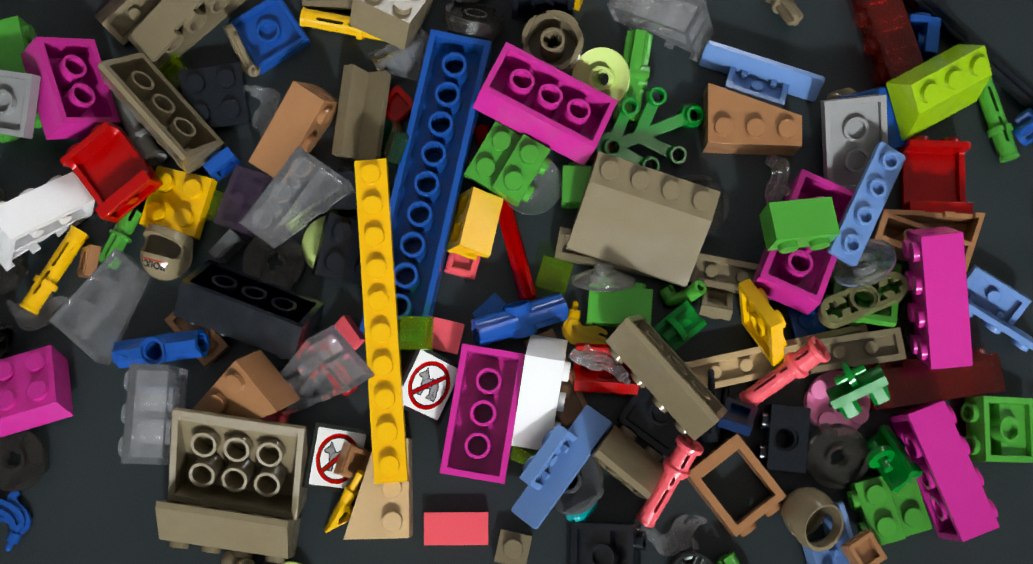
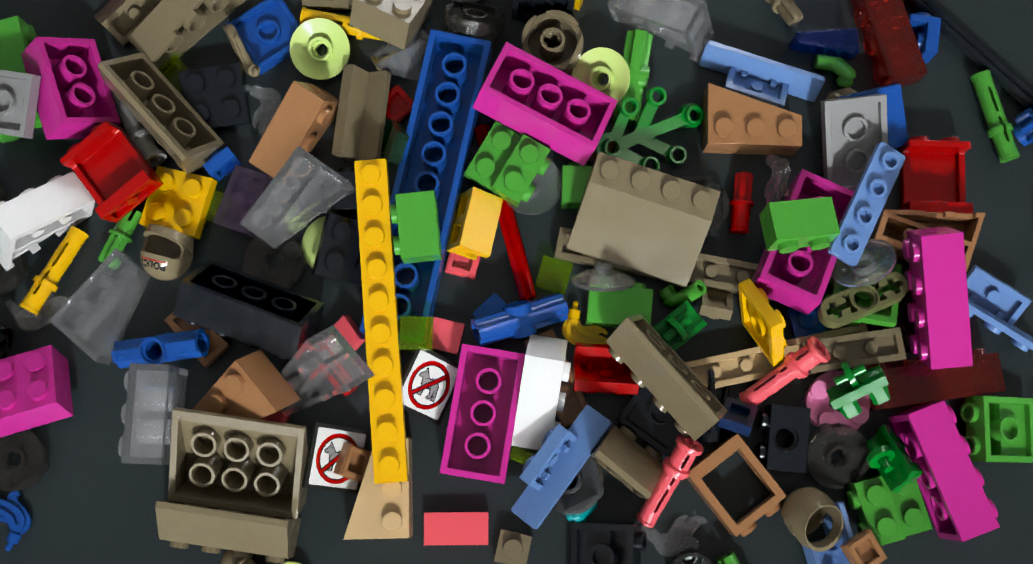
medium nougat tile [77,244,101,279] -> none
dark grey tile [208,229,245,264] -> none
yellow hand [324,470,365,533] -> none
clear piece [568,345,631,385] -> none
lime slope [886,44,992,140] -> none
none -> yellowish green dish [290,18,351,80]
none -> bright green brick [390,190,442,264]
none -> red axle [729,172,754,235]
none -> clear blue slope [789,28,859,60]
none -> bright green arm [814,54,856,88]

